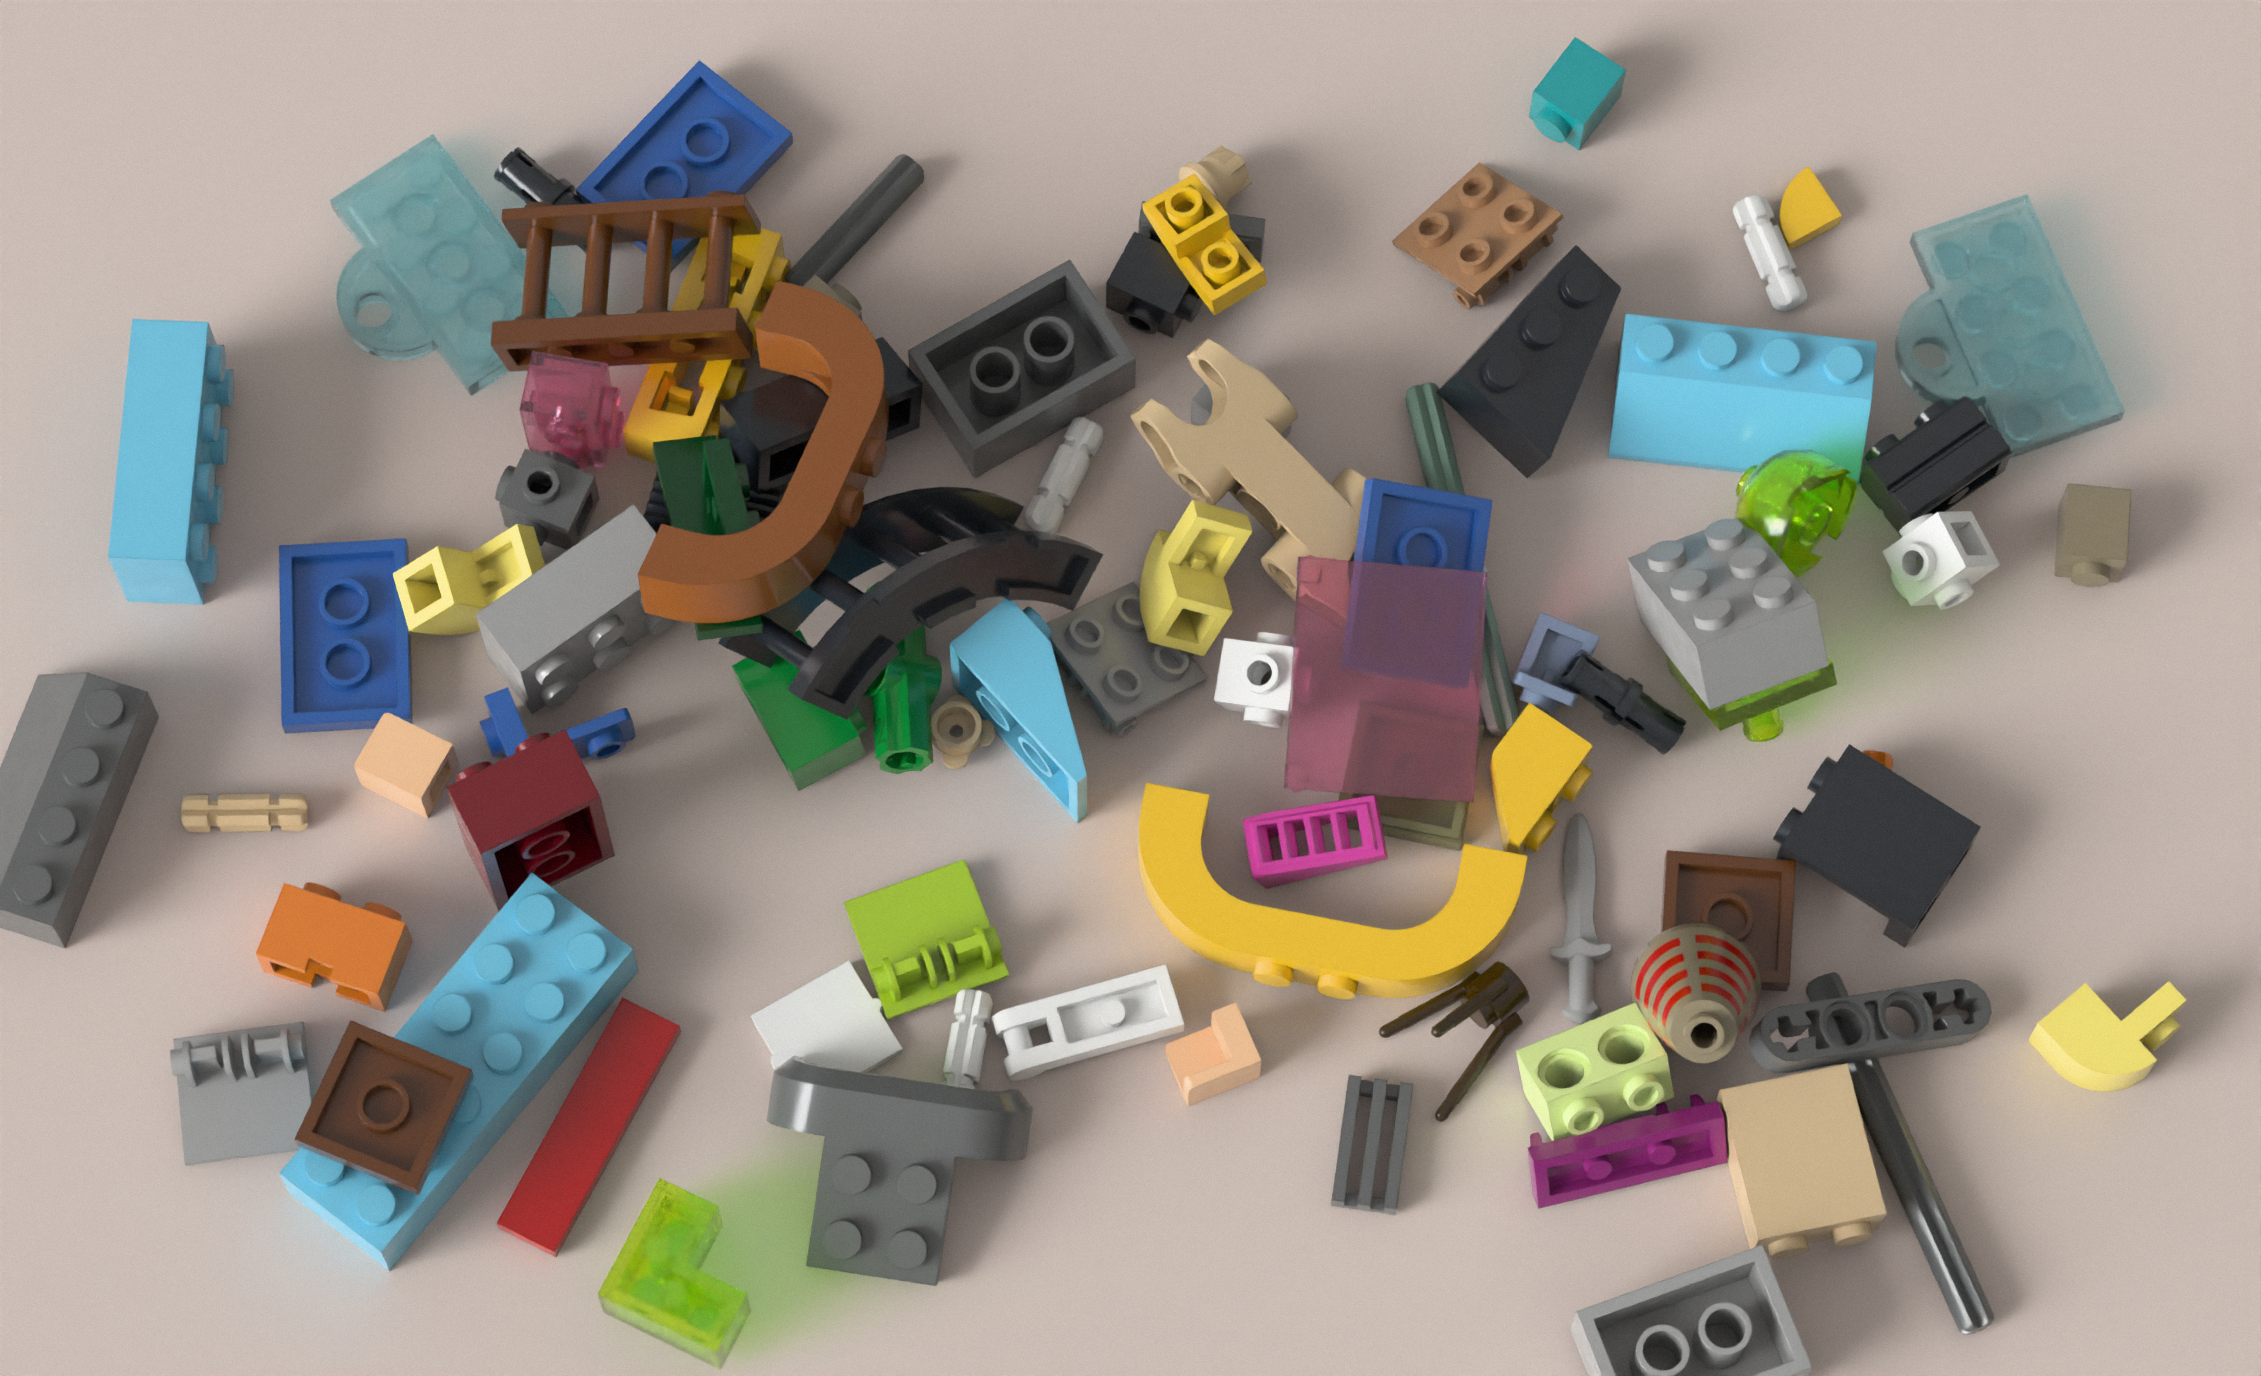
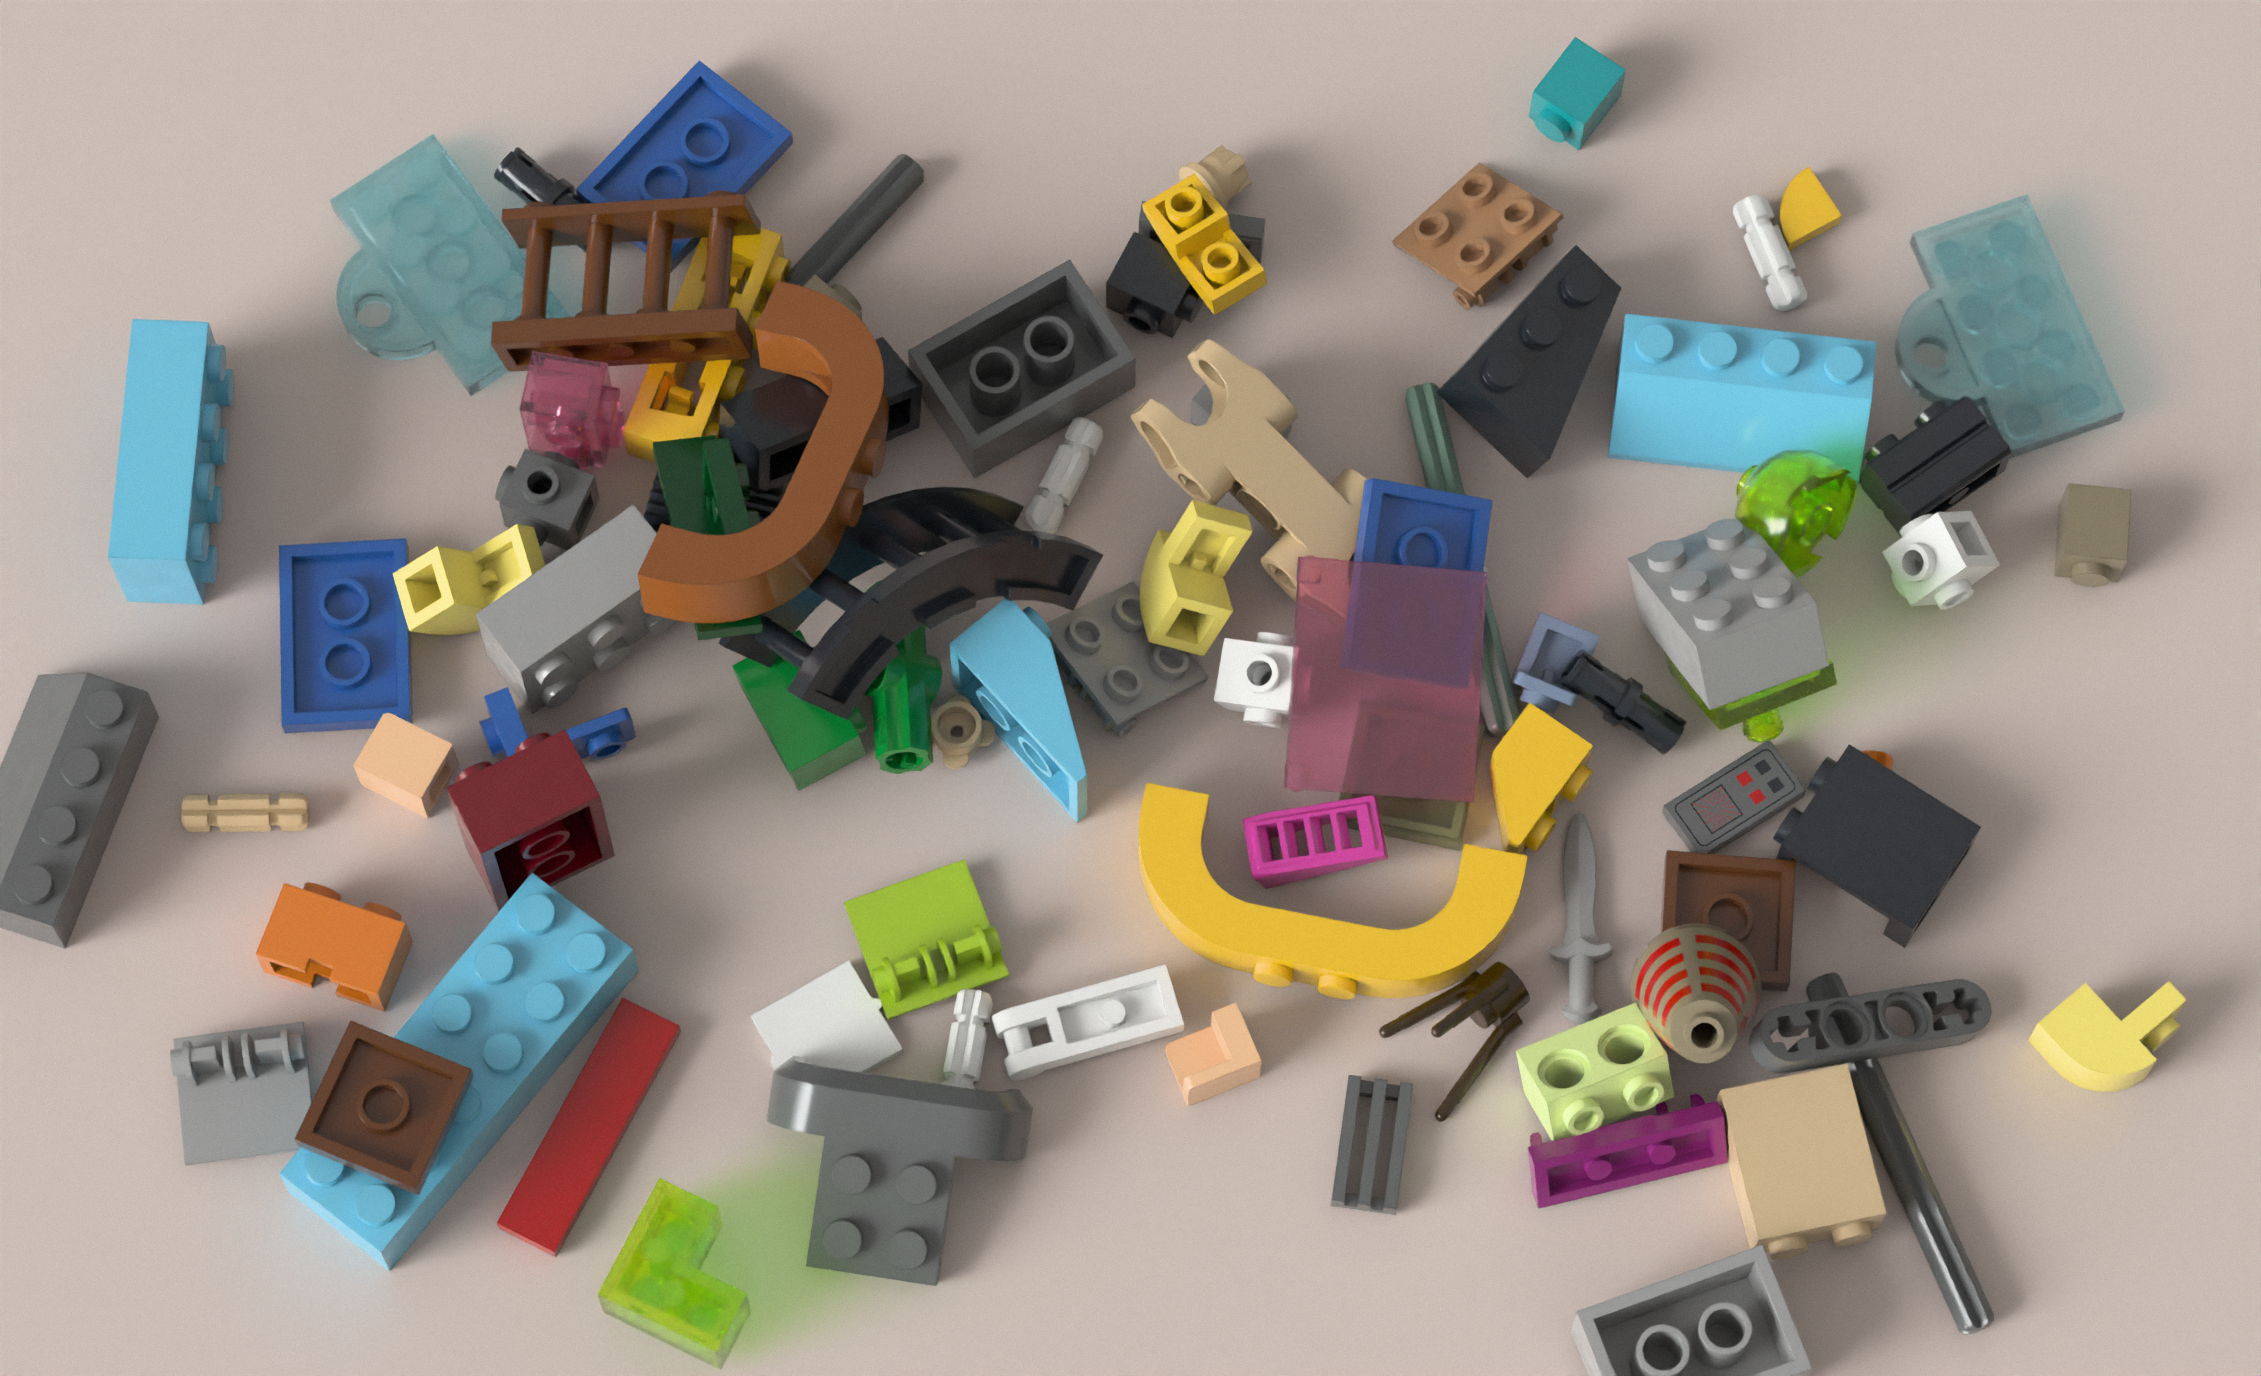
none -> dark grey tile [1662,739,1806,854]

